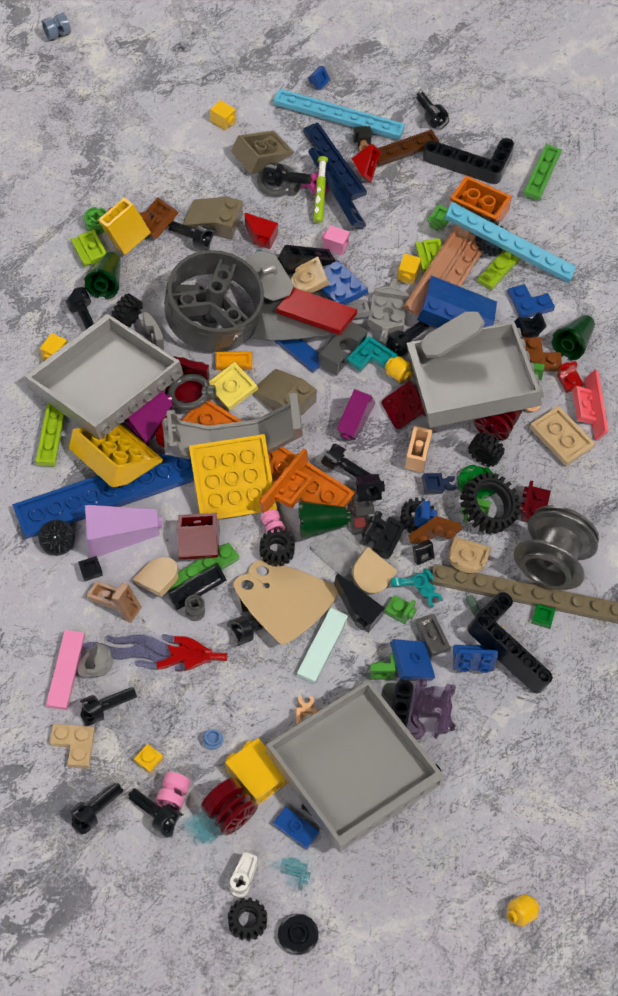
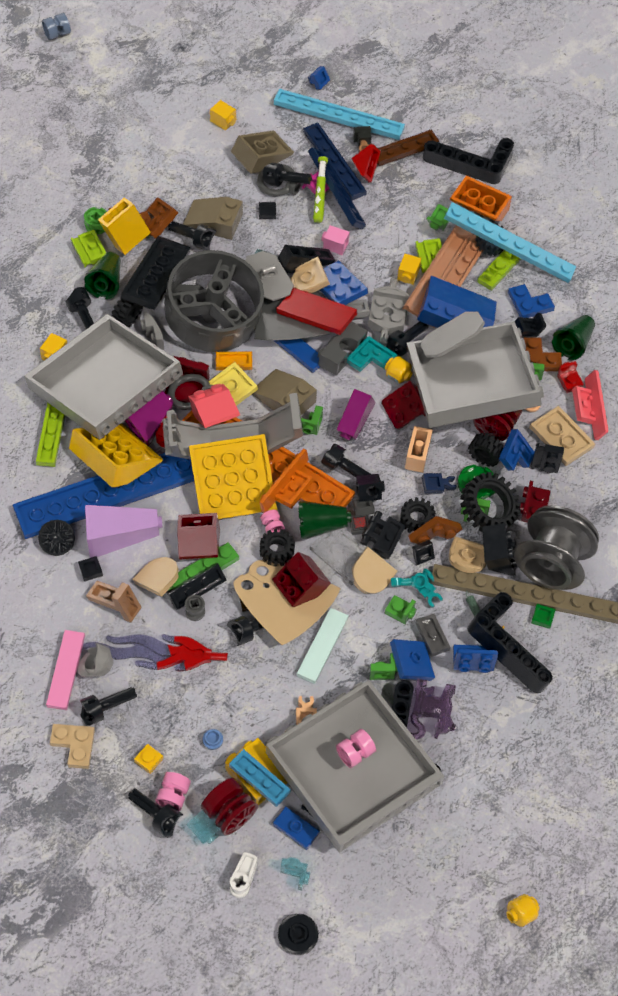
black piece [70,783,124,834] -> none
black tyre [228,897,267,941] -> none
red slope [245,213,278,249] -> none
black slope [334,573,385,633] -> none
blue tile [414,500,437,527] -> none
black piece [416,91,449,130] -> none
bright green plate [523,144,562,201] -> none
none -> black plate [121,236,191,310]
none -> coral slope [188,384,240,428]
none -> dark azure plate [229,749,291,807]
none -> black tile [259,202,276,219]
none -> dark red slope [272,552,331,607]
none -> bright green bracket [301,405,323,435]
none -> bright pink wheel [336,729,376,768]
none -> black slope [482,523,518,576]
none -> blue plate [499,429,534,471]
none -> black plate [531,443,564,473]

